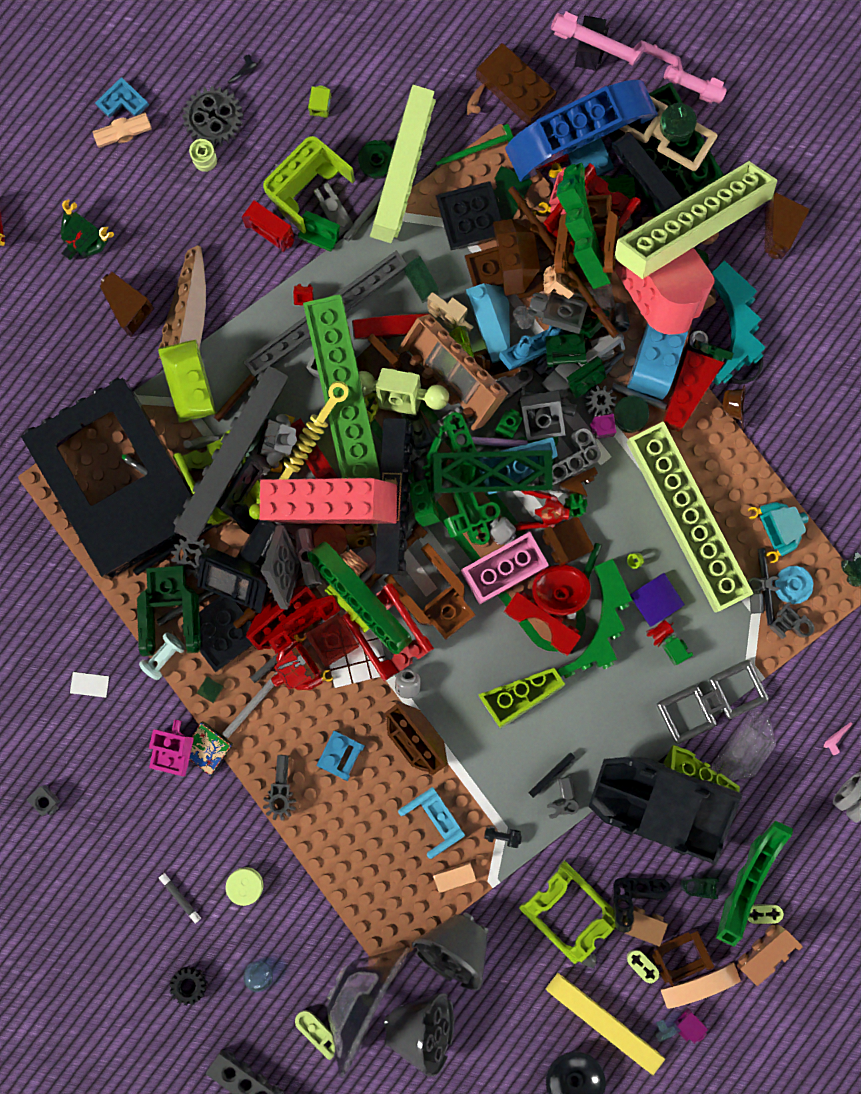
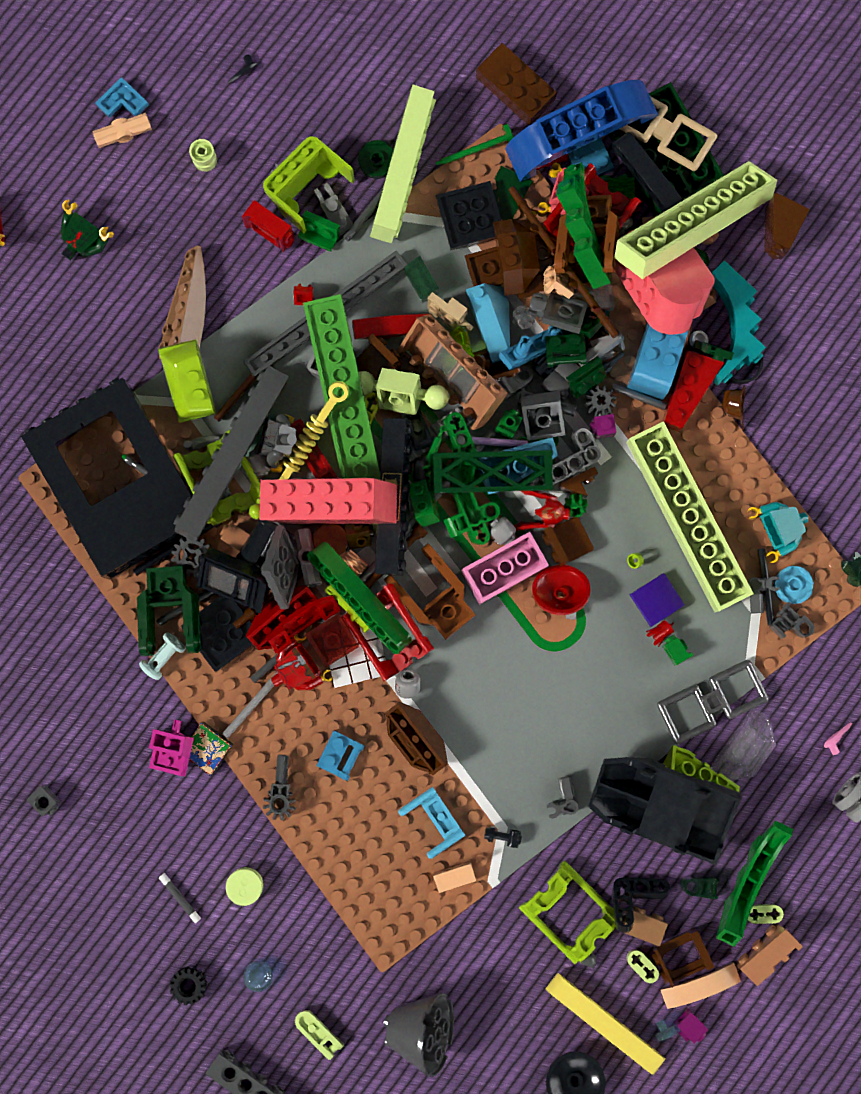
white sticker [70,672,109,697] -> none
reddish brown slope [100,271,155,337] -> none
dark grey gear [182,86,244,148] -> none
clear green plate [197,676,224,703] -> none
black plate [216,458,264,534] -> none
lime brick [308,86,331,118] -> none
windscreen [326,947,410,1078] -> none
dark grey cone [412,913,489,990] -> none
nougat bar [467,84,485,115] -> none
lime wedge [478,668,565,729] -> none
red arch [503,592,581,656] -> none
black bar [528,752,575,798] -> none
bright pink piece [551,12,726,104] -> none
green arch [556,558,633,679] -> none
black brick [574,15,609,71] -> none
dark green bar [583,543,602,579] -> none
dark grey cone [612,303,630,333] -> none
clear green head [613,396,650,433] -> none
clear green head [660,103,697,143] -> none

